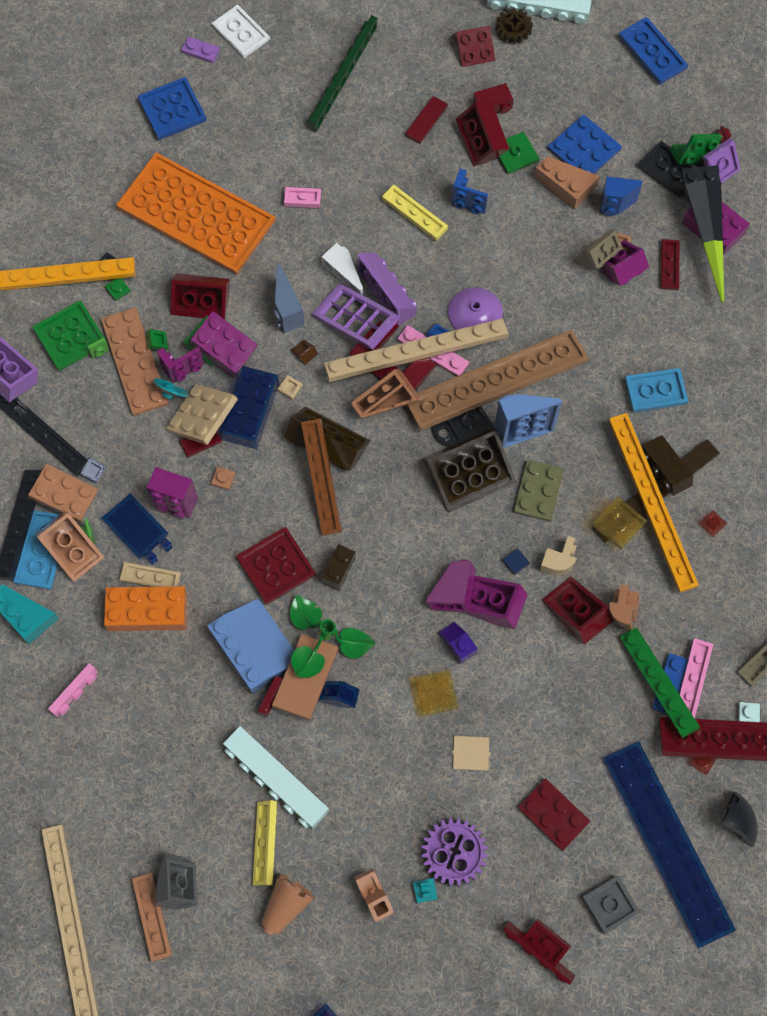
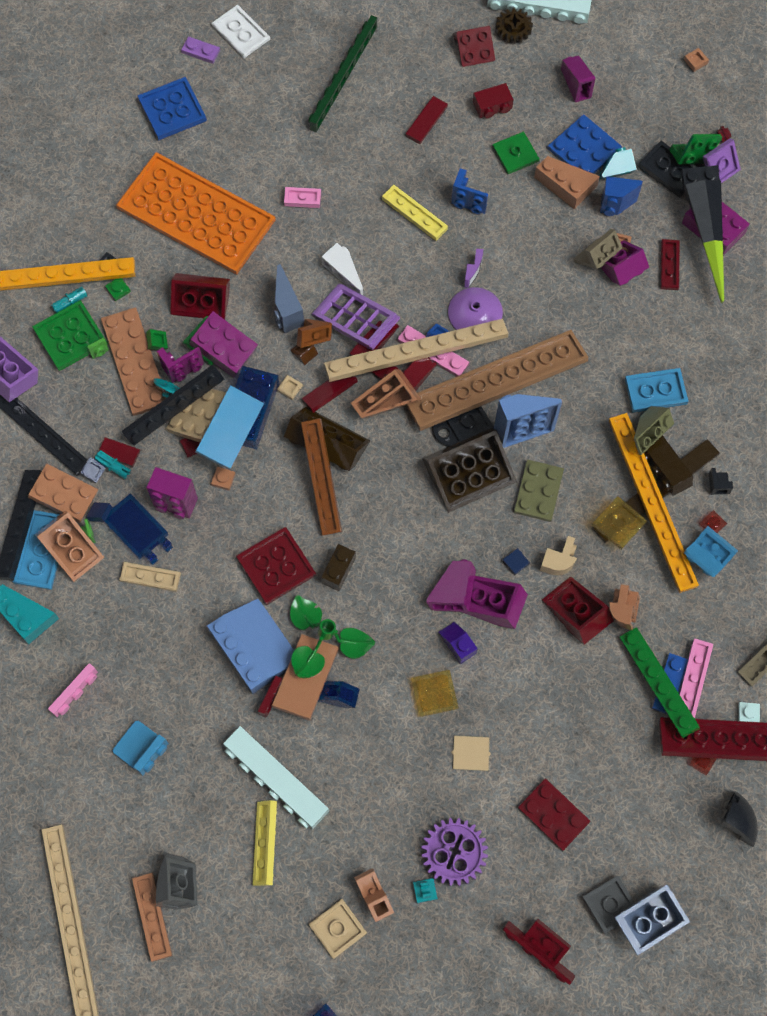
orange brick [104,586,187,631] -> none
nougat cone [261,874,315,935] -> none
medium lavender slope [357,253,417,325] -> none
dark red slope [456,100,509,167] -> none
clear blue plate [603,741,736,949] -> none
blue plate [618,17,688,85] -> none
none -> teal axle [51,286,87,313]
none -> dark blue tile [86,502,112,522]
none -> teal axle [94,450,132,480]
none -> dark red tile [98,437,140,468]
none -> dark azure bracket [113,721,169,775]
none -> black plate [122,365,225,446]
none -> dark azure tile [195,385,264,470]
none -> dark orange slope [297,319,332,348]
none -> dark red tile [302,376,358,413]
none -> tan tile [309,899,367,959]
none -> medium lavender slope [464,249,484,288]
none -> magenta slope [561,55,596,103]
none -> slope [599,147,637,180]
none -> sand blue slope [614,885,690,956]
none -> olive slope [634,406,674,455]
none -> nougat plate [684,48,709,72]
none -> dark azure bracket [684,526,738,577]
none -> black panel [708,468,733,495]

